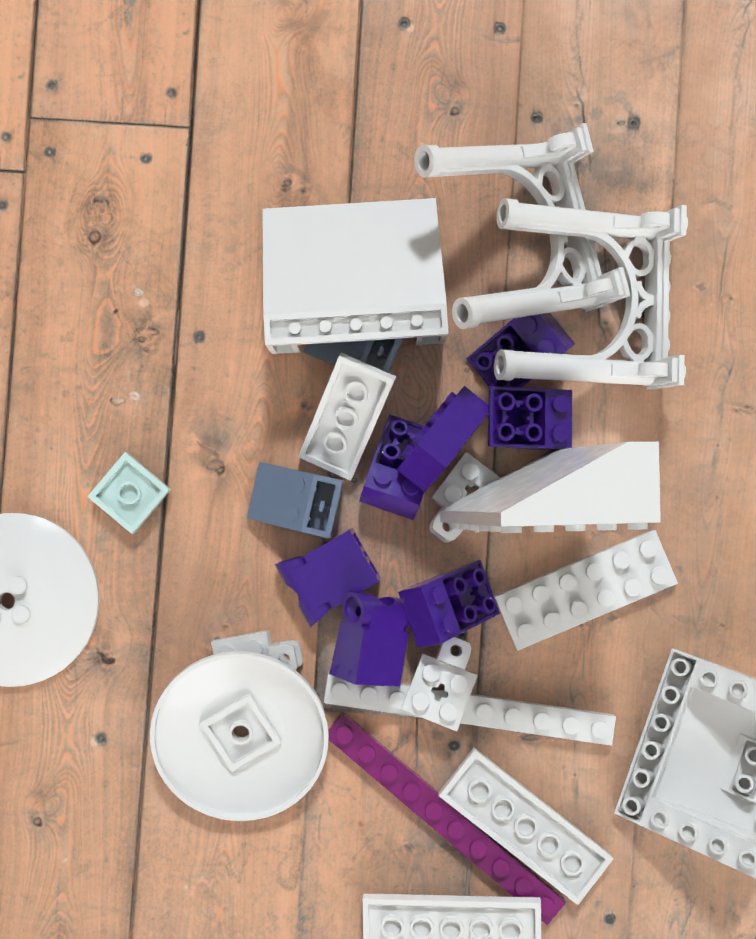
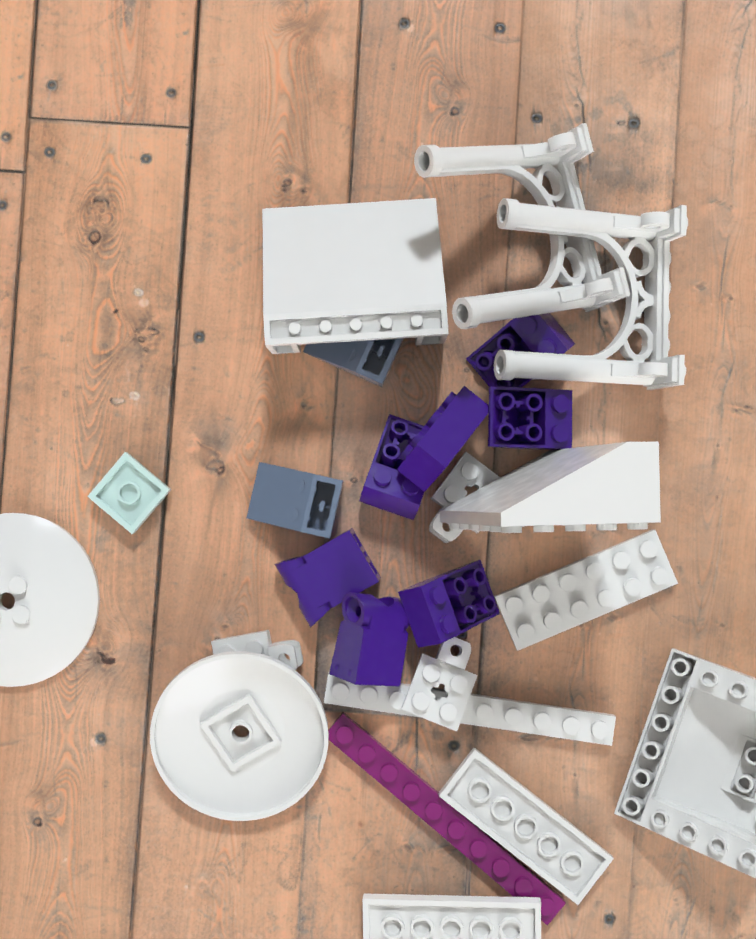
white plate [298,352,396,481] -> none

